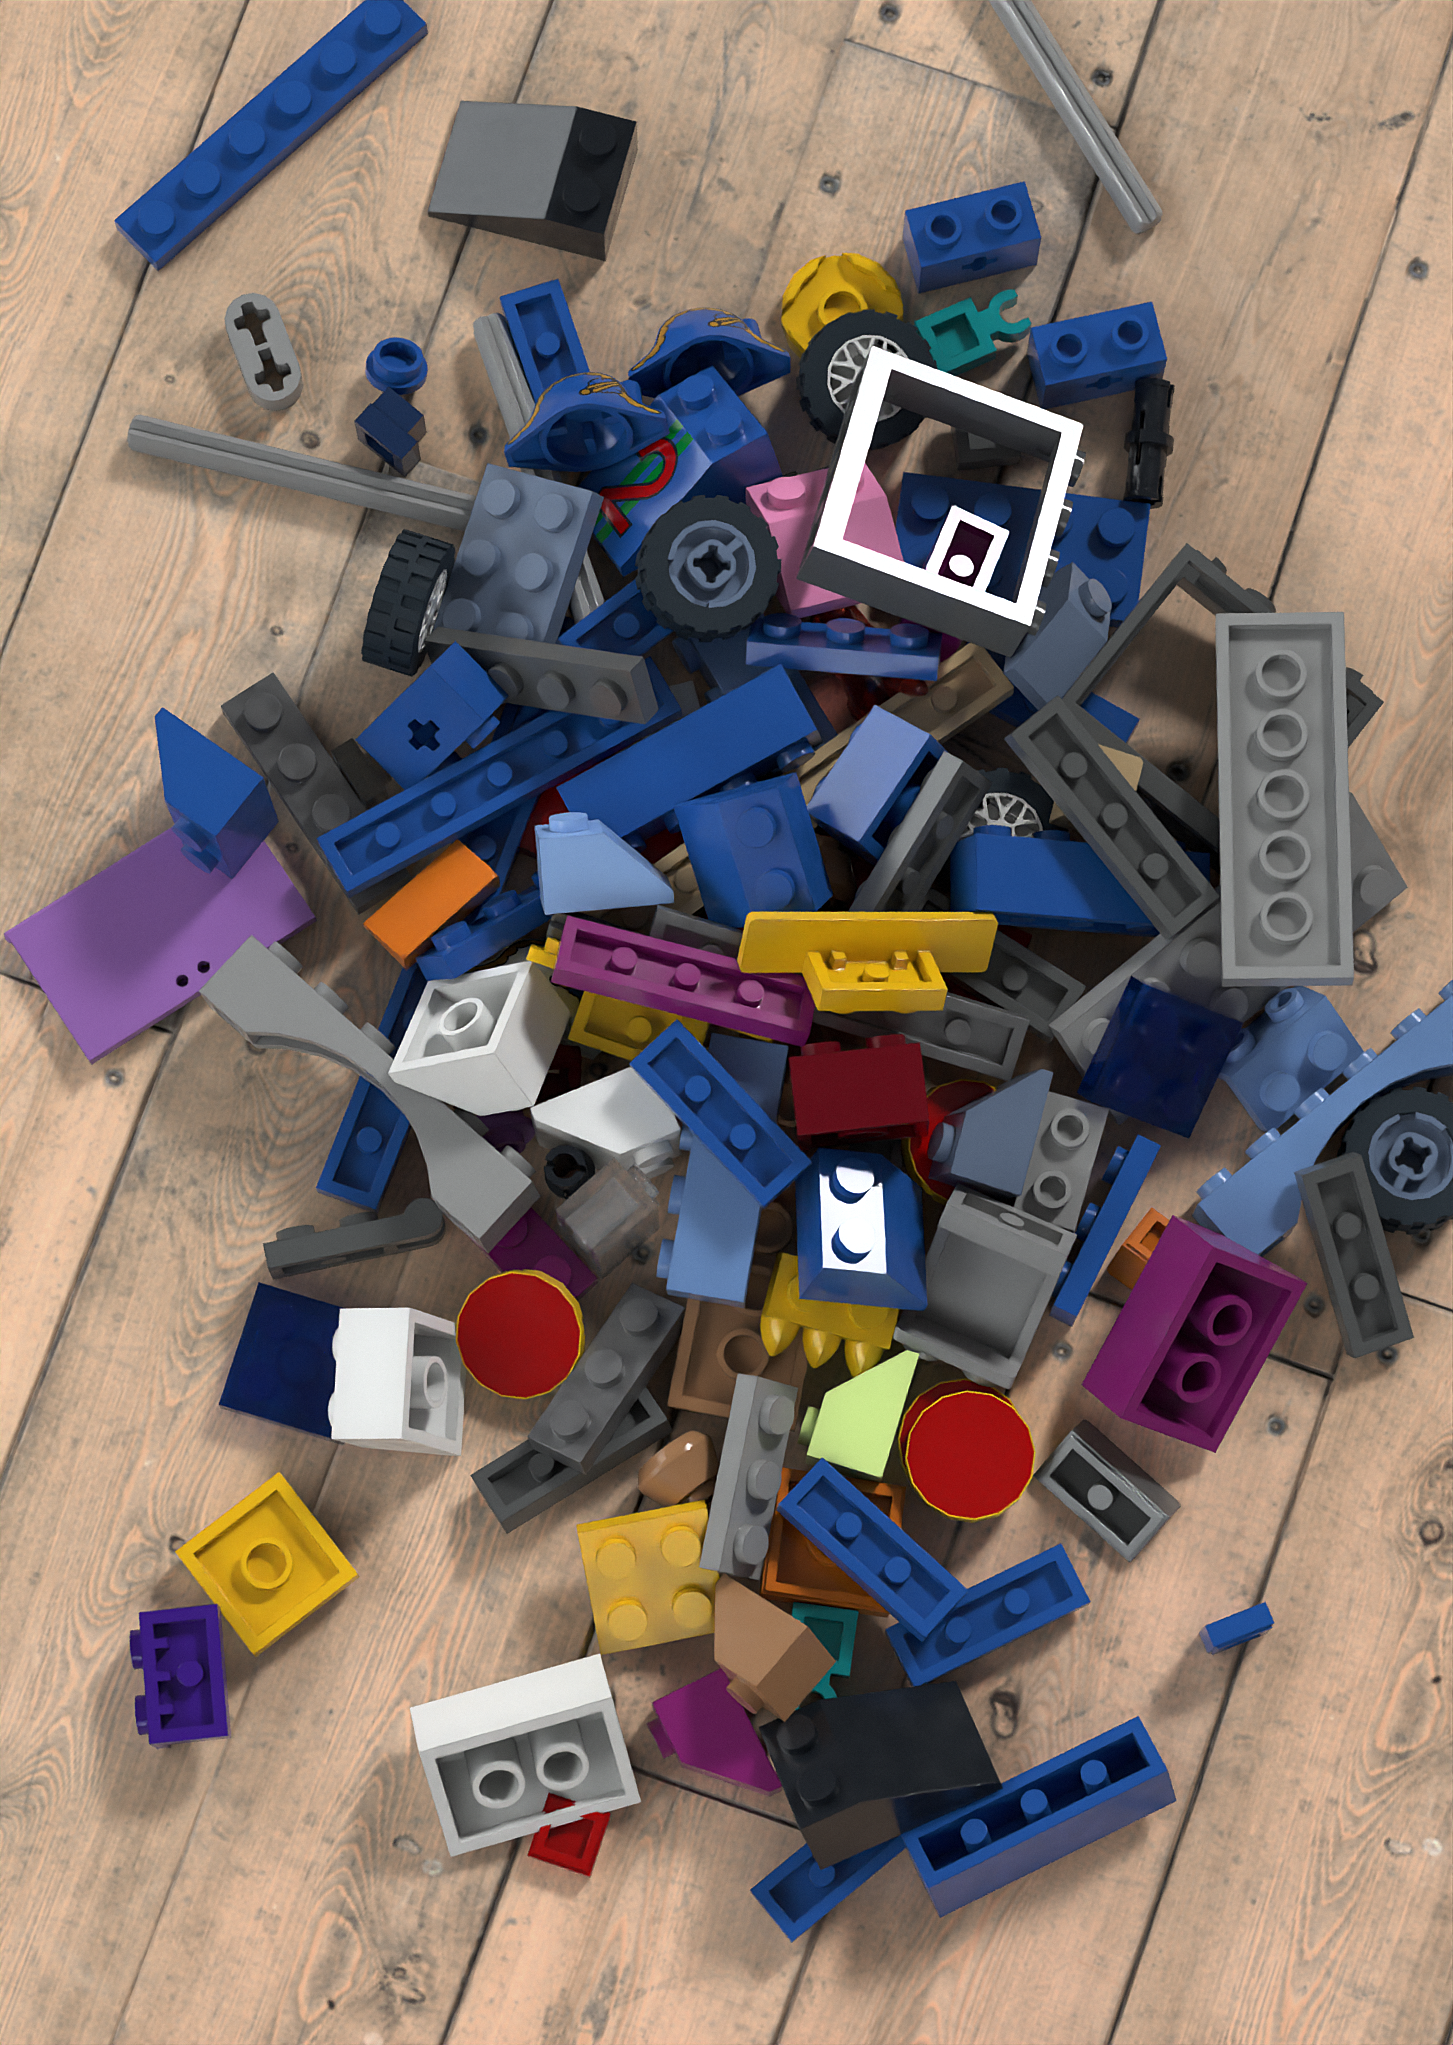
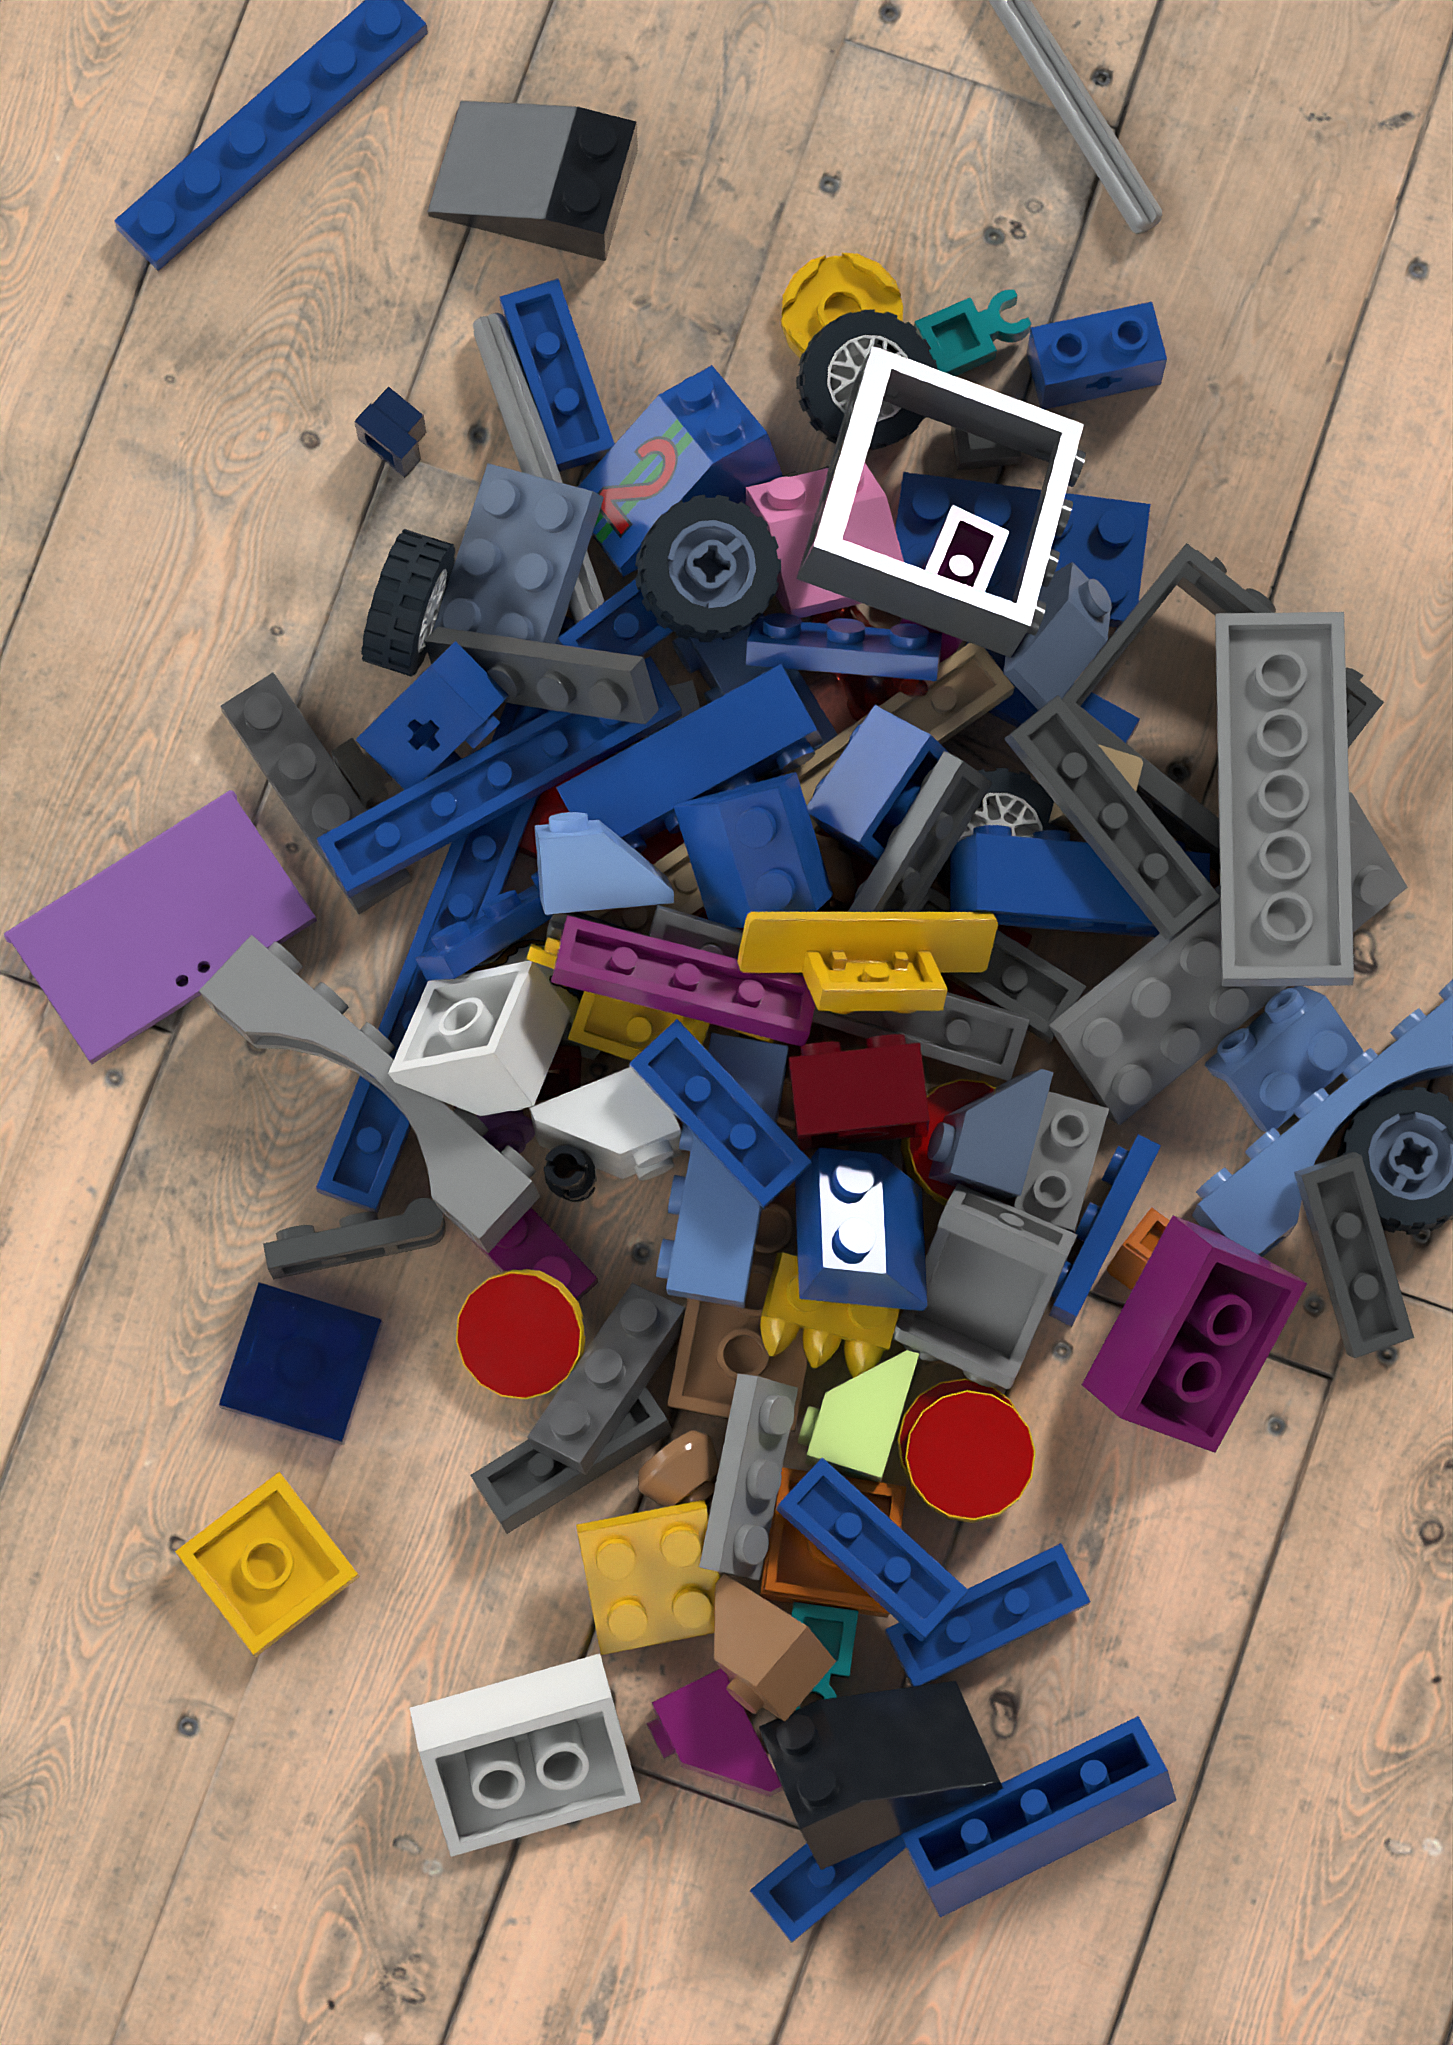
light grey axle [127,415,477,531] -> none
dark purple bracket [130,1604,231,1749] -> none
blue slope [155,707,279,879] -> none
light grey beam [224,293,303,411] -> none
white slope [328,1308,466,1456] -> none
orange slope [363,839,500,971] -> none
blue plate [365,337,428,395] -> none
blue hat [504,372,670,472] -> none
red tile [527,1793,611,1878] -> none
clear brick [556,1158,660,1280] -> none
blue hat [628,307,791,398] -> none
blue brick [902,181,1041,294] -> none
dark grey slope [1033,1420,1180,1562] -> none
clear blue plate [1077,976,1243,1139] -> none
black pin [1123,378,1175,509] -> none
blue tile [1199,1602,1274,1655] -> none

